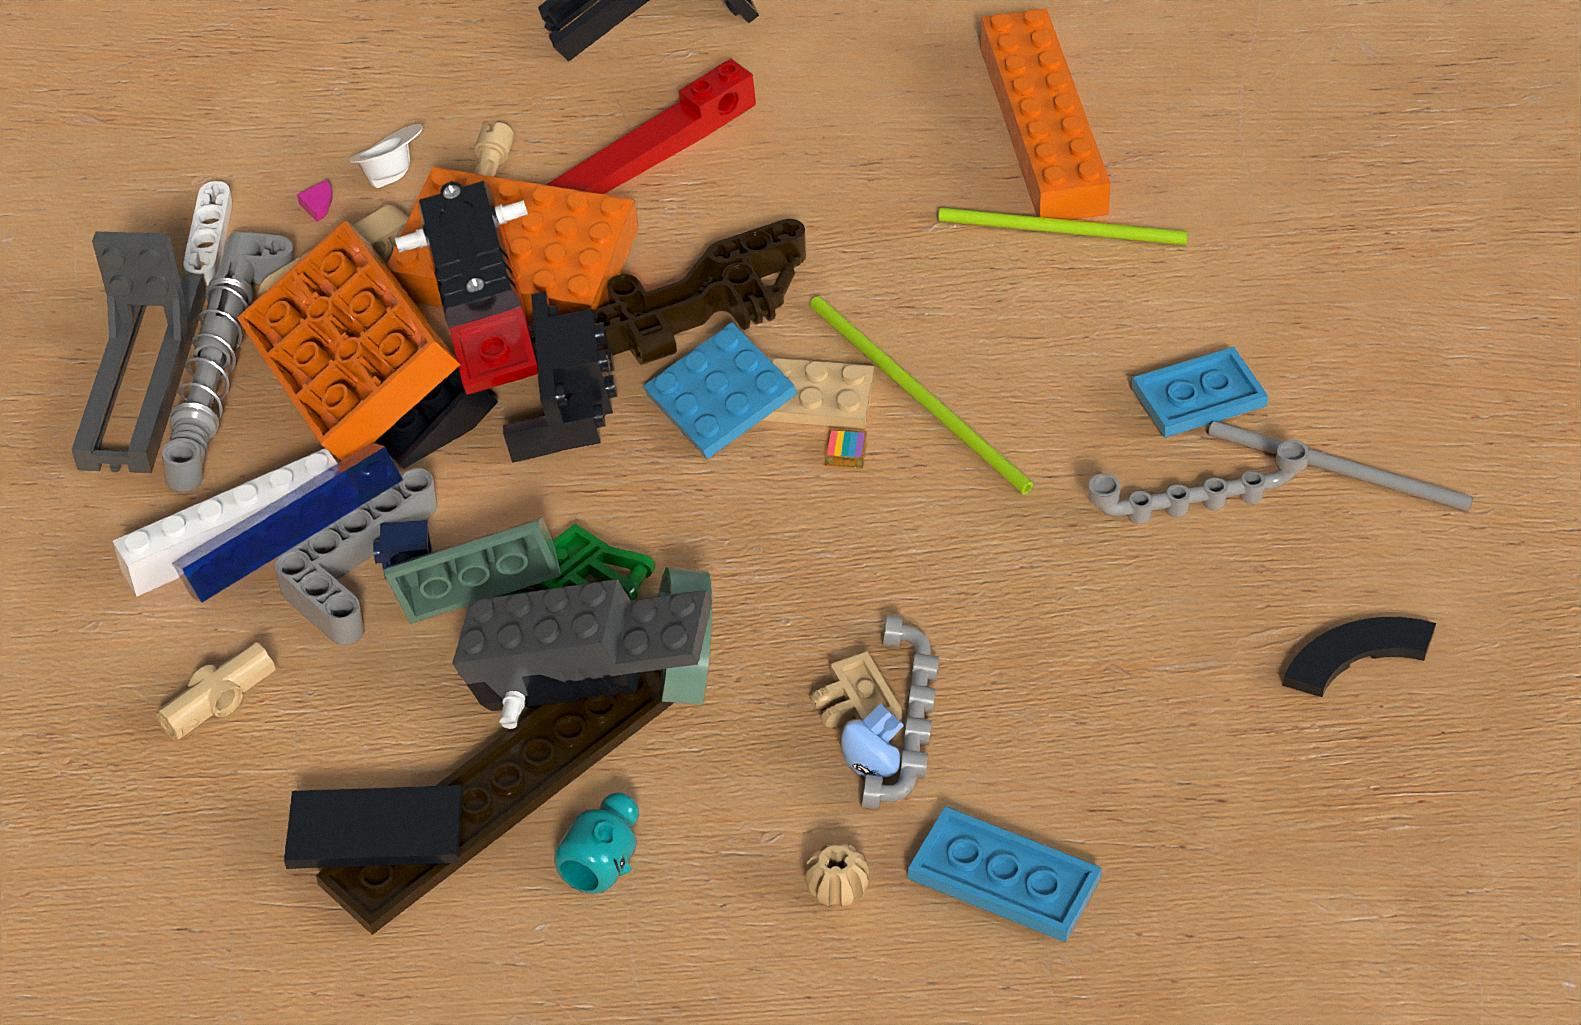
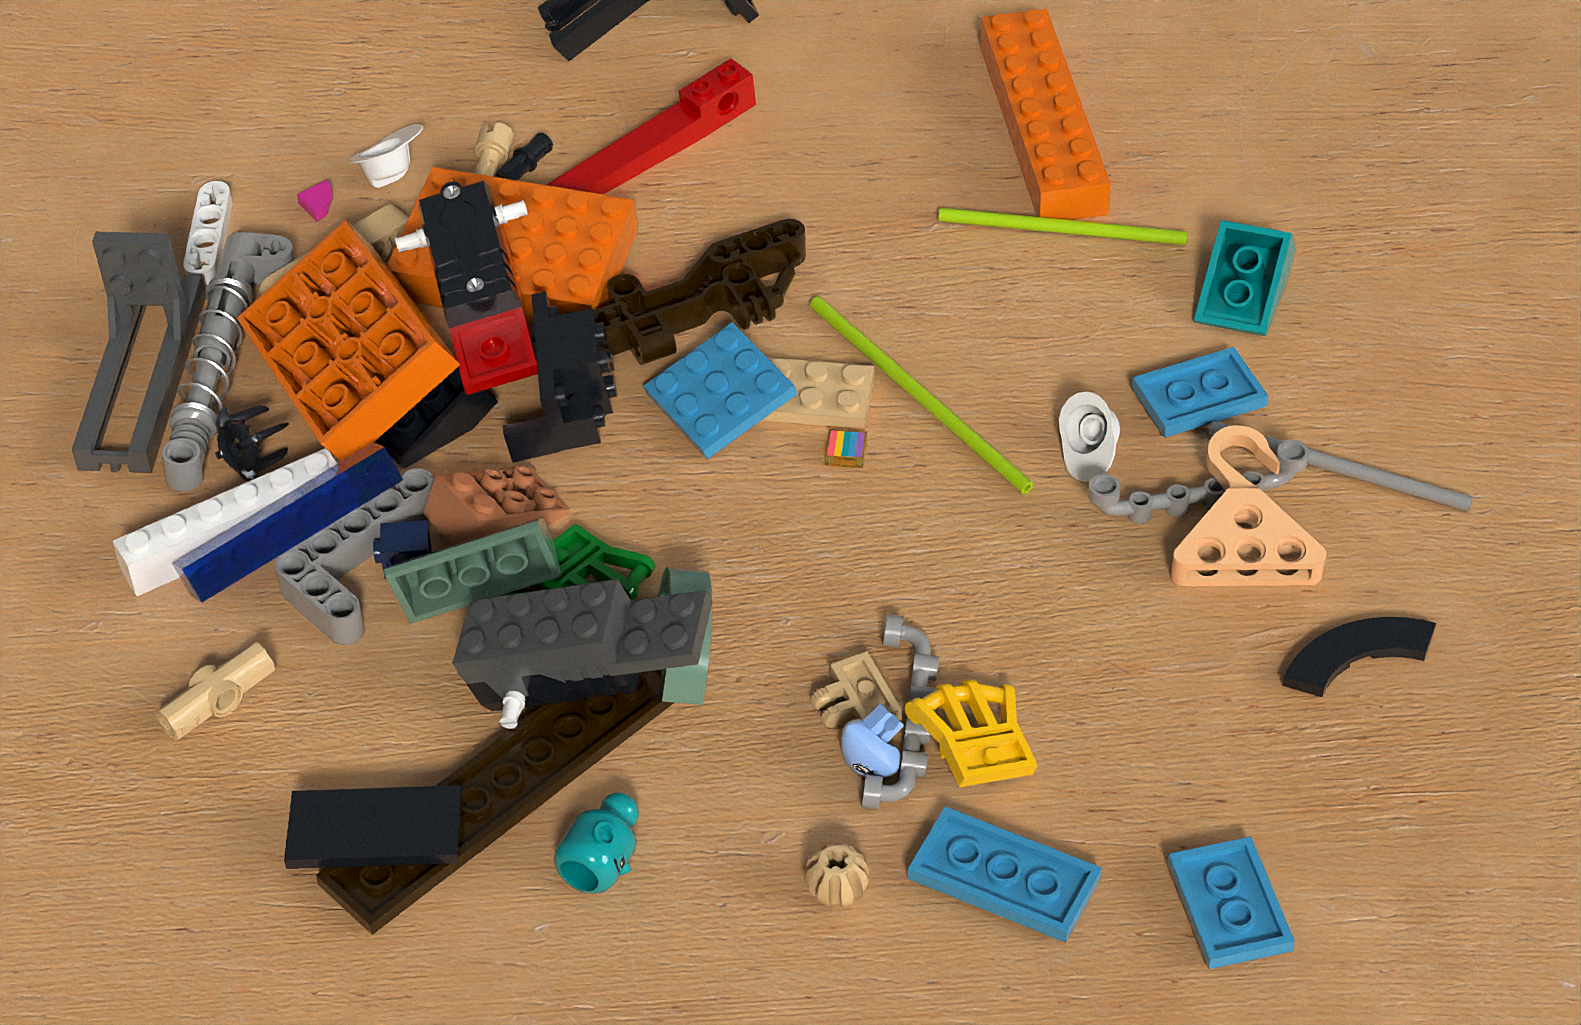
none -> black piece [215,405,289,482]
none -> nougat slope [423,465,570,545]
none -> black axle [497,133,553,181]
none -> yellow plate [905,679,1038,788]
none -> white piece [1059,391,1120,482]
none -> dark azure plate [1167,836,1295,969]
none -> light nougat piece [1171,425,1327,586]
none -> teal slope [1194,220,1295,336]

